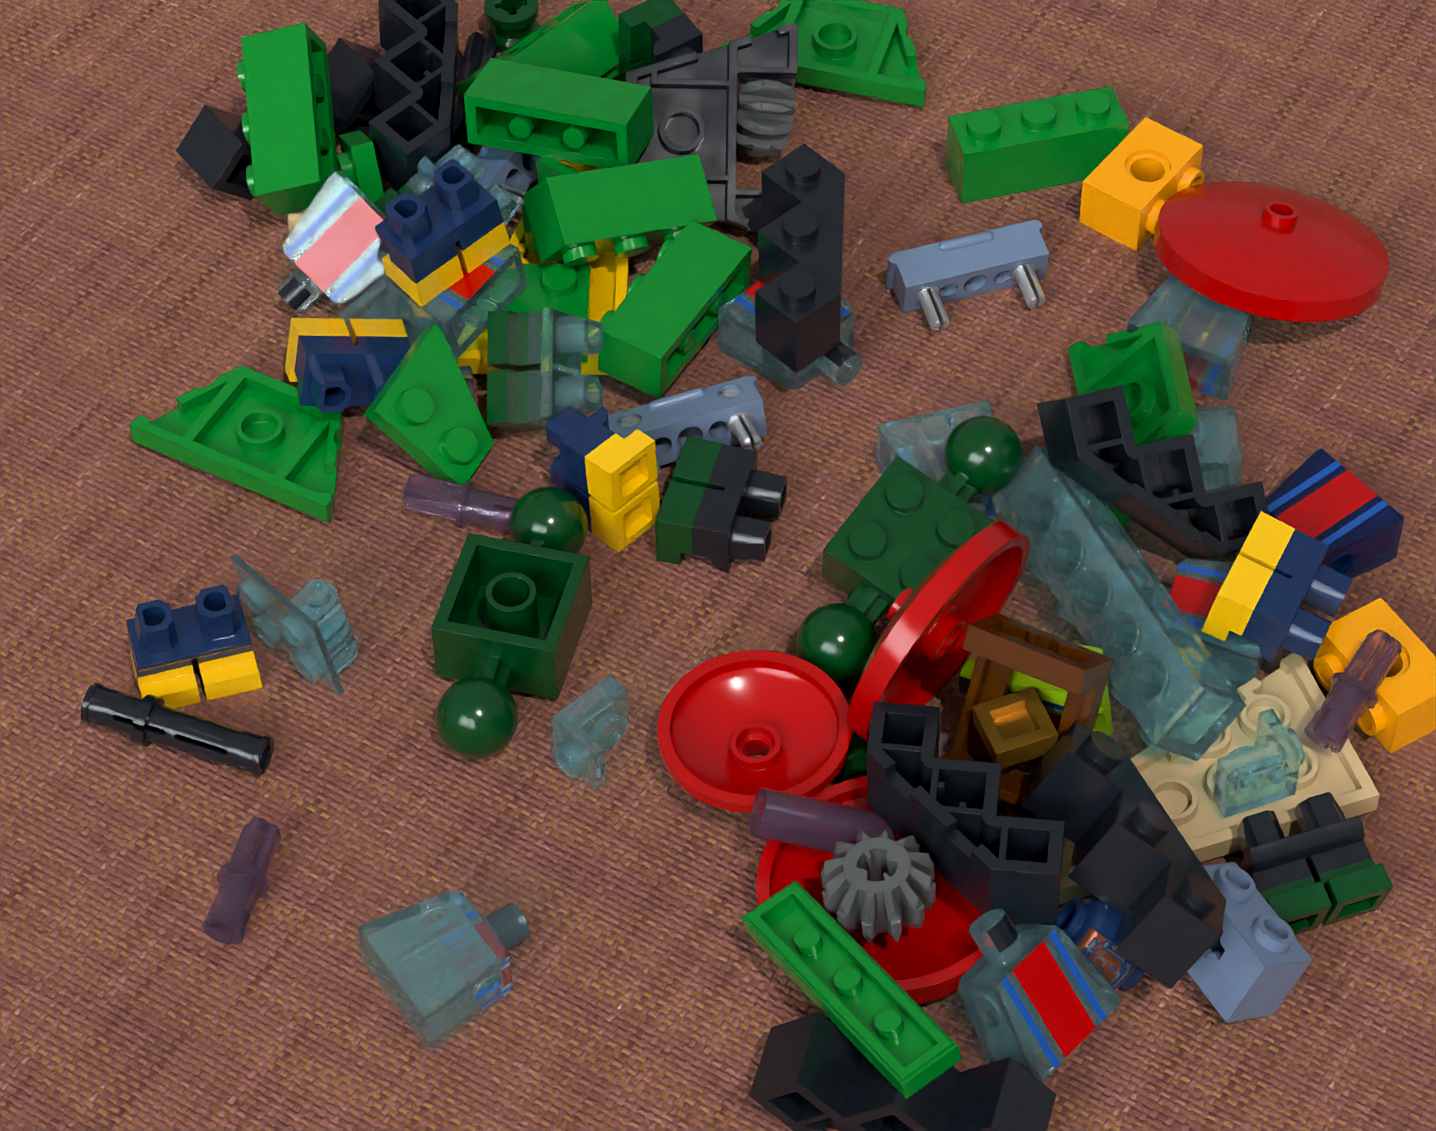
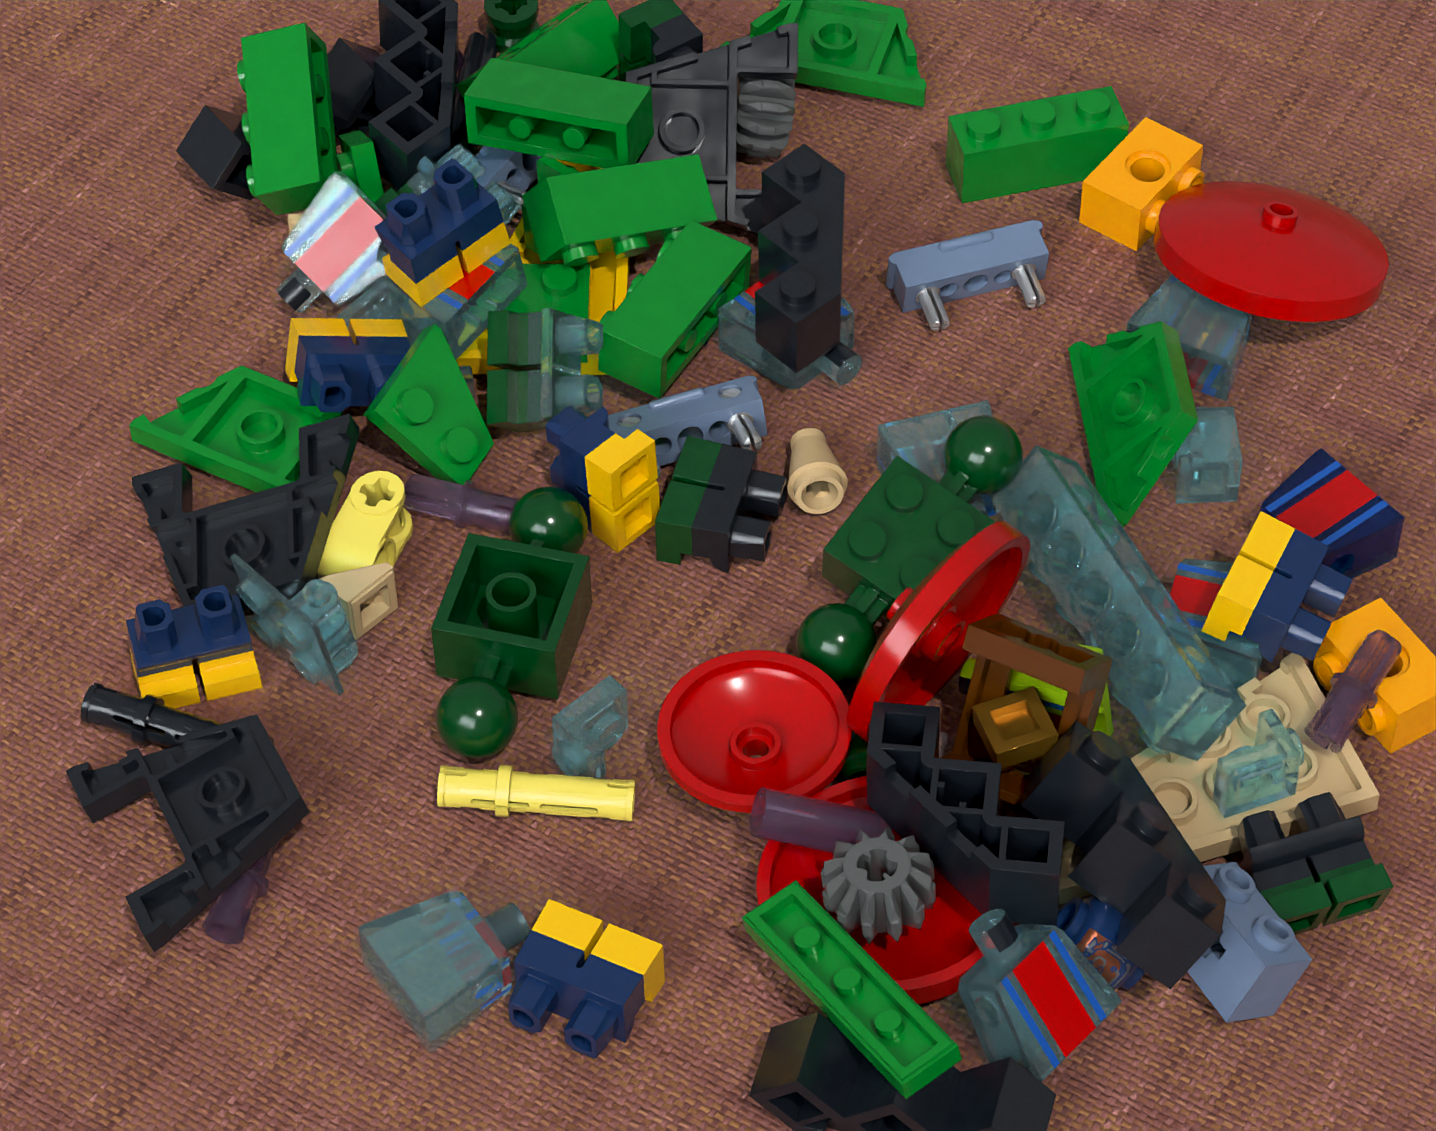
black brick [1037,385,1269,558] -> none
none -> black wing [66,714,310,952]
none -> black wing [132,414,360,611]
none -> light yellow piece [317,471,414,577]
none -> tan slope [317,562,398,642]
none -> light yellow pin [437,764,636,822]
none -> dark blue hips [508,899,665,1059]
none -> tan cone [787,428,848,514]

